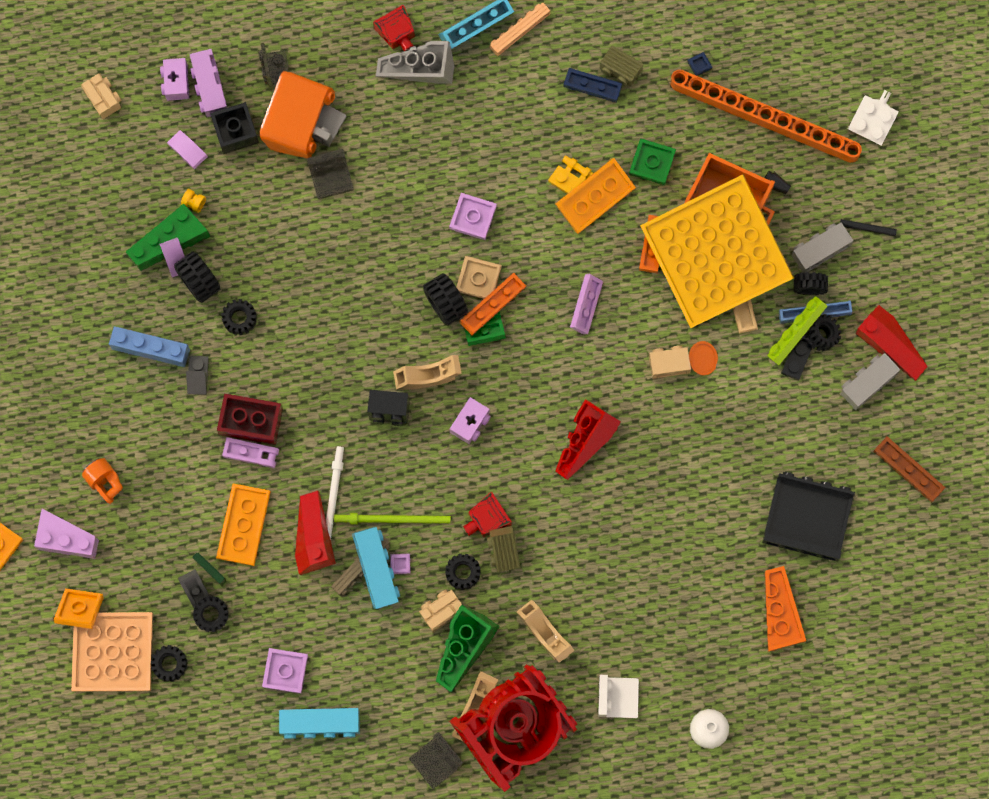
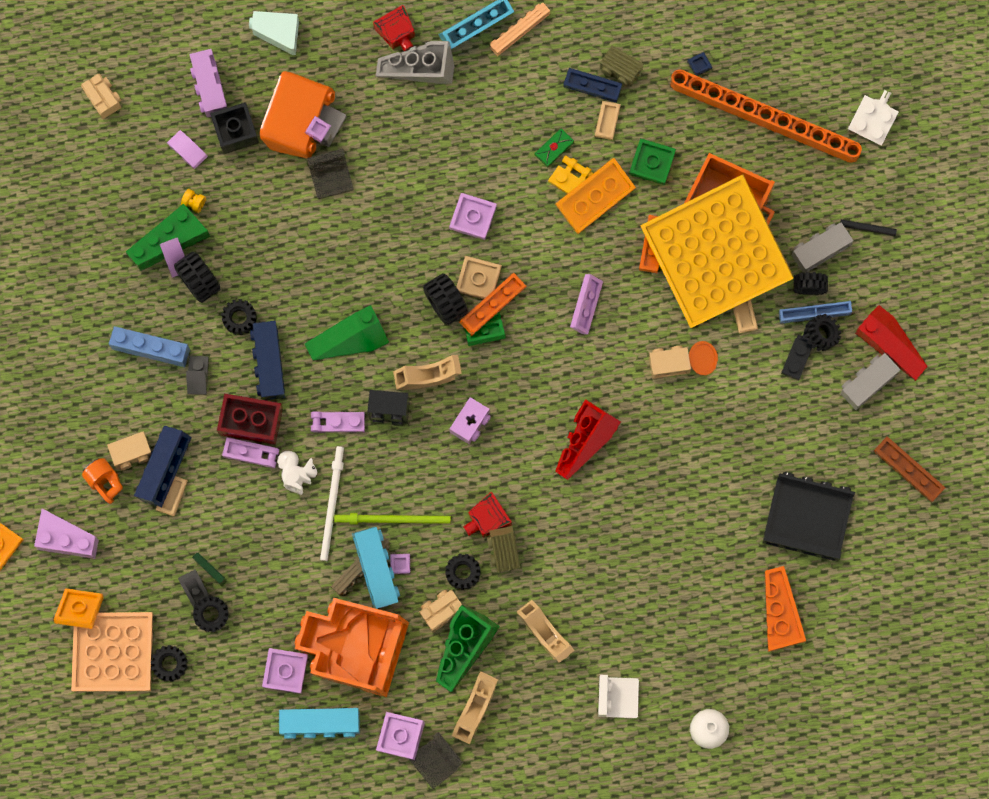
lavender brick [160,58,189,101] -> none
light orange tile [216,484,271,566] -> none
clear smoke bracket [258,43,289,90] -> none
red wedge [295,490,336,575] -> none
red brick [449,664,578,792] -> none
black cone [764,171,791,195] -> none
lime plate [767,296,827,365] -> none
none -> tan brick [107,431,152,470]
none -> dark blue brick [134,426,192,508]
none -> tan tile [156,476,188,517]
none -> light aqua slope [249,11,299,55]
none -> dark blue brick [250,321,286,401]
none -> white animal [277,451,318,495]
none -> orange panel [295,598,409,698]
none -> green wedge [304,305,389,361]
none -> lavender tile [305,116,331,143]
none -> lavender plate [311,412,365,432]
none -> lavender plate [376,712,425,760]
none -> green tile [535,129,574,168]
none -> tan tile [595,101,621,140]

